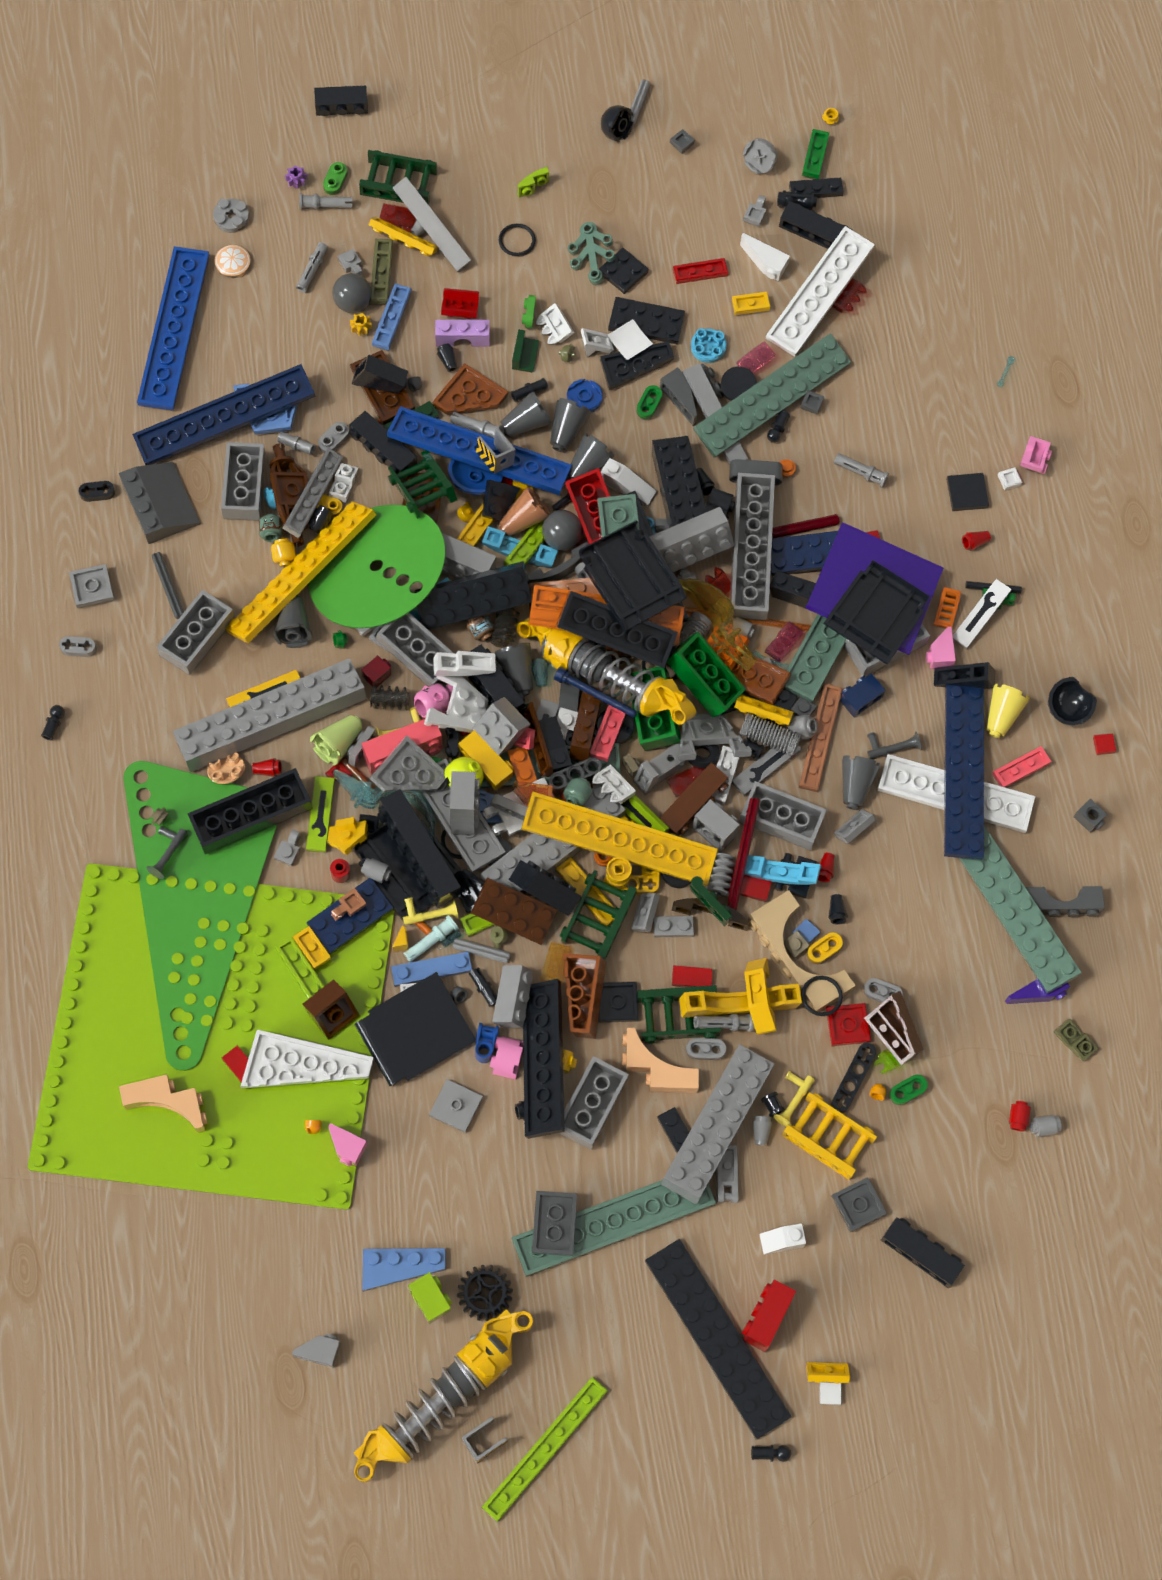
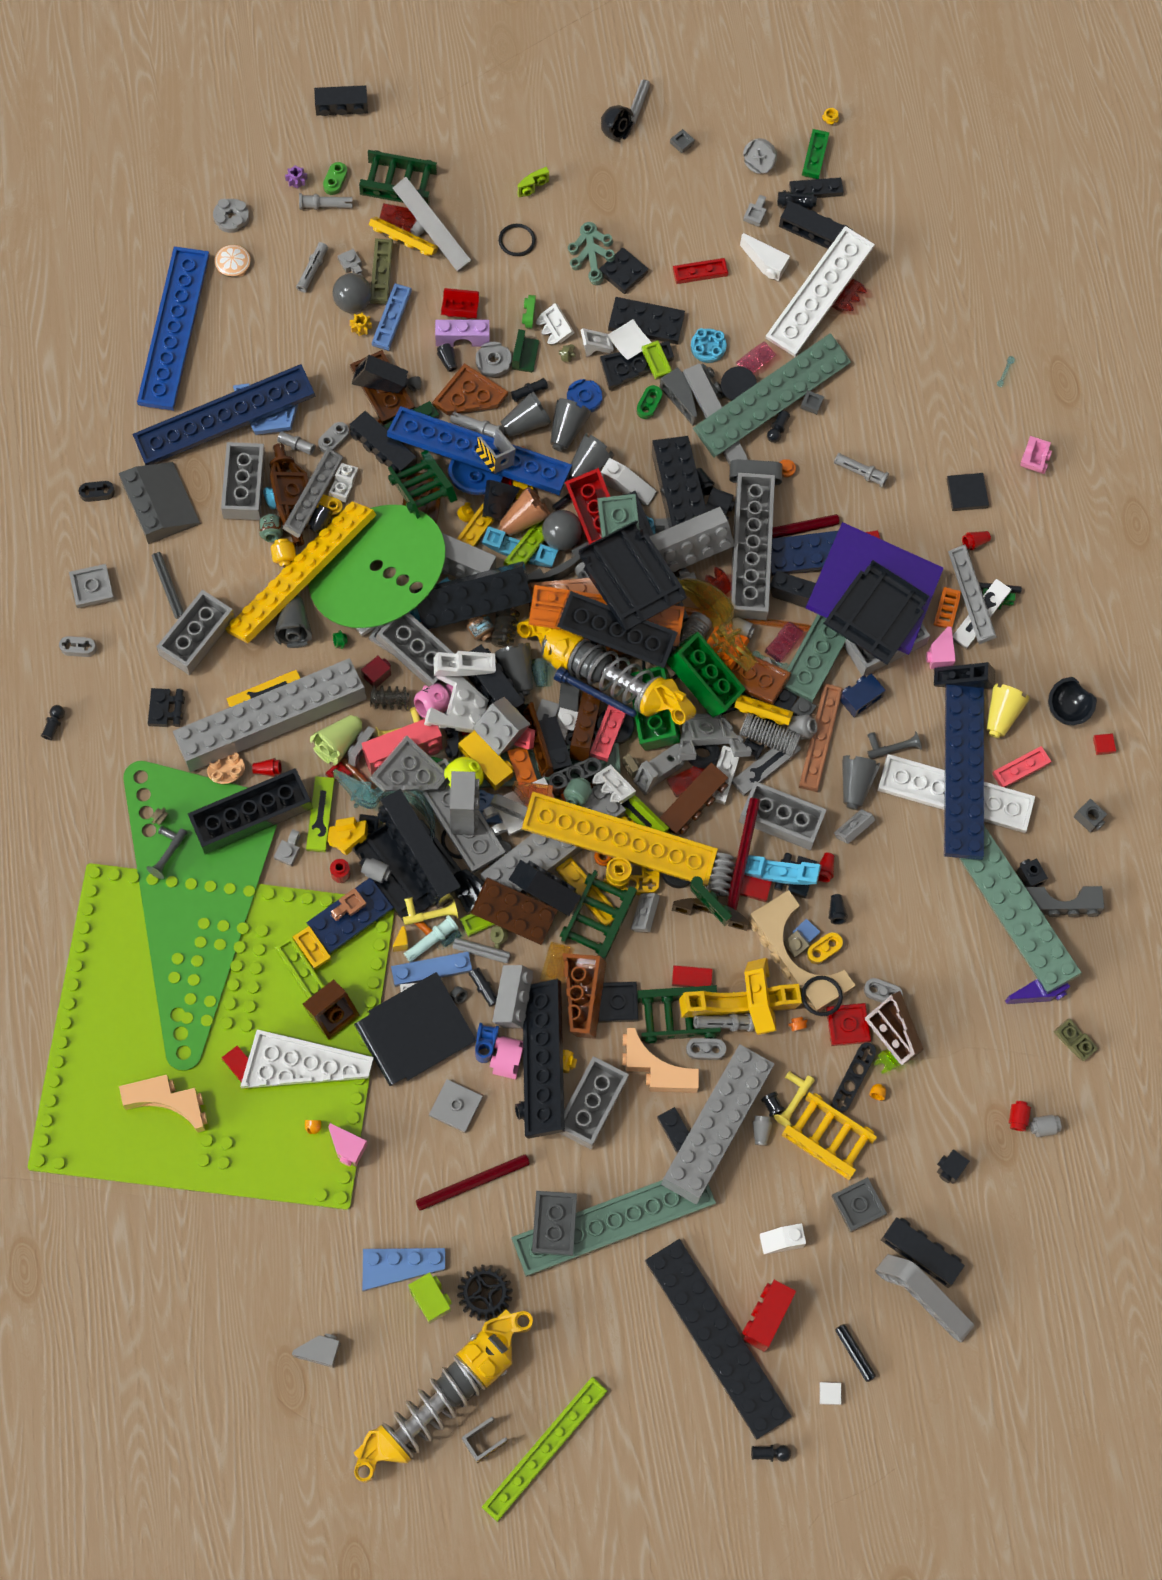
light grey plate [653,916,694,938] -> none
light grey brick [692,799,740,853] -> none
light grey plate [717,1145,738,1203] -> none
yellow plate [732,292,770,315] -> none
yellow plate [806,1362,850,1383] -> none
green plate [890,1074,928,1105] -> none
white tile [998,467,1022,491] -> none
none -> black plate [148,688,185,727]
none -> dark red axle [416,1154,530,1211]
none -> light grey plate [476,342,512,377]
none -> lime tile [641,340,672,380]
none -> orange plate [788,1016,808,1031]
none -> black axle [835,1324,876,1382]
none -> light grey beam [875,1254,974,1343]
none -> black brick [937,1149,970,1184]
none -> light grey tile [948,545,997,645]
none -> black brick [1016,858,1048,887]

